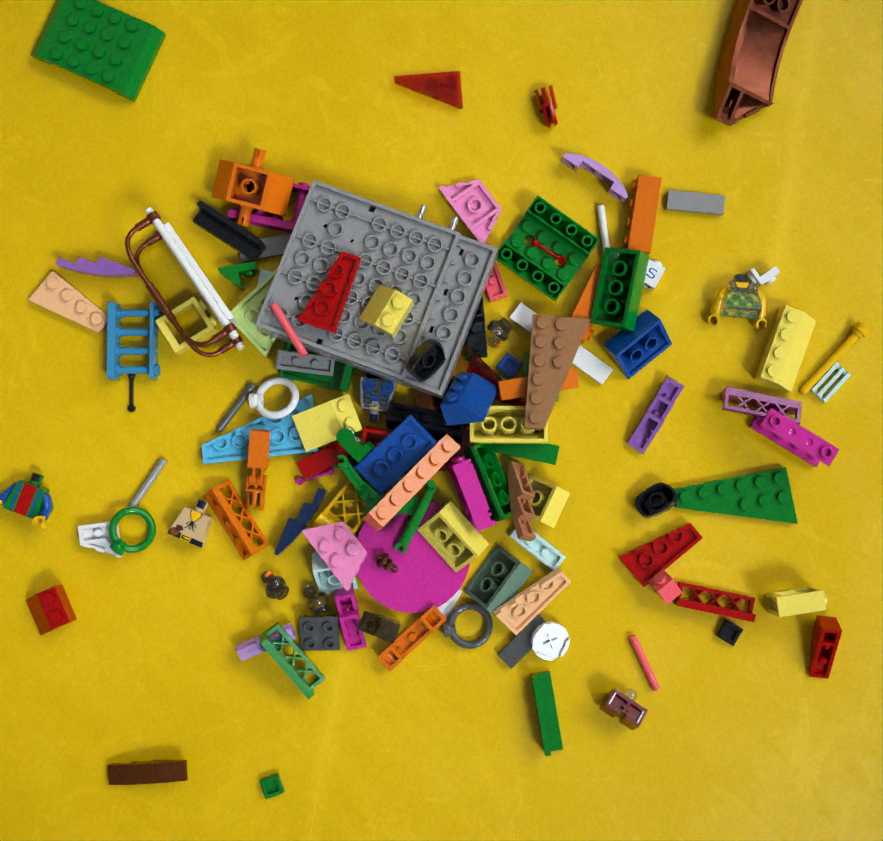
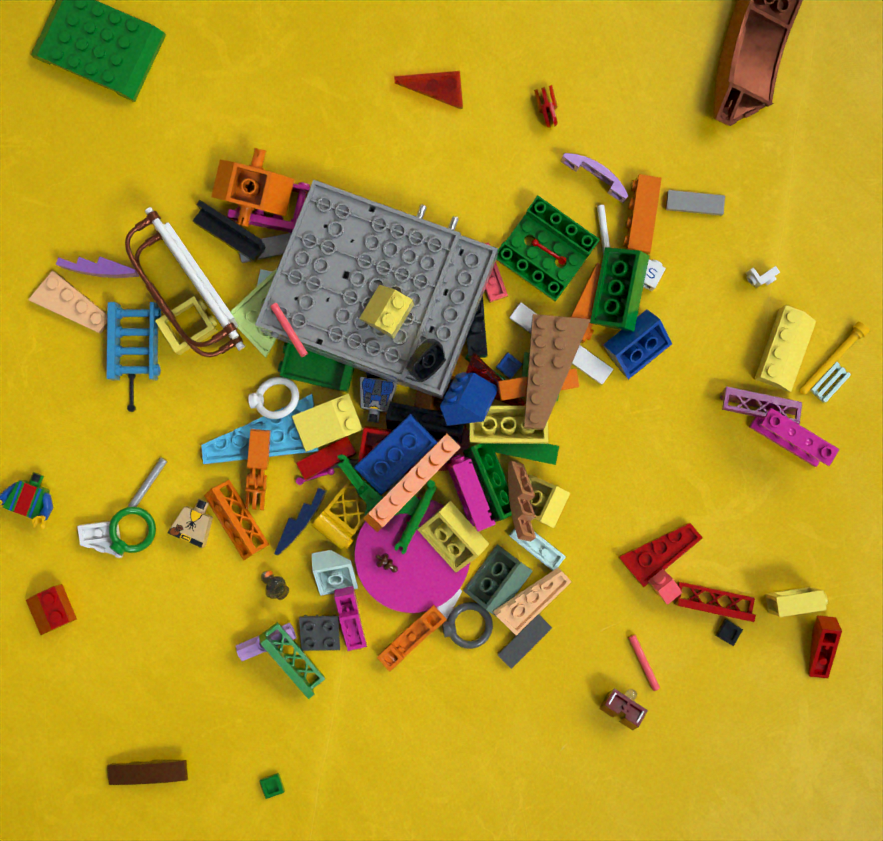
dark grey bar [216,382,257,432] -> none
green slope [218,261,260,290] -> none
light grey tile [275,350,335,376] -> none
red wing [297,251,362,334] -> none
bright pink wing [302,521,367,591] -> none
clear smoke animal [303,585,330,615] -> none
green leg [336,426,374,462] -> none
clear smoke slope [357,610,401,643] -> none
bright pink wing [439,179,502,244] -> none
clear smoke animal [487,317,513,348] -> none
green fence [530,671,563,756] -> none
white tile [531,621,570,661] -> none
medium lavender slope [627,376,684,454] -> none
black piece [635,482,678,519] -> none
green wing [674,467,798,524] -> none
torso [707,274,767,329] -> none

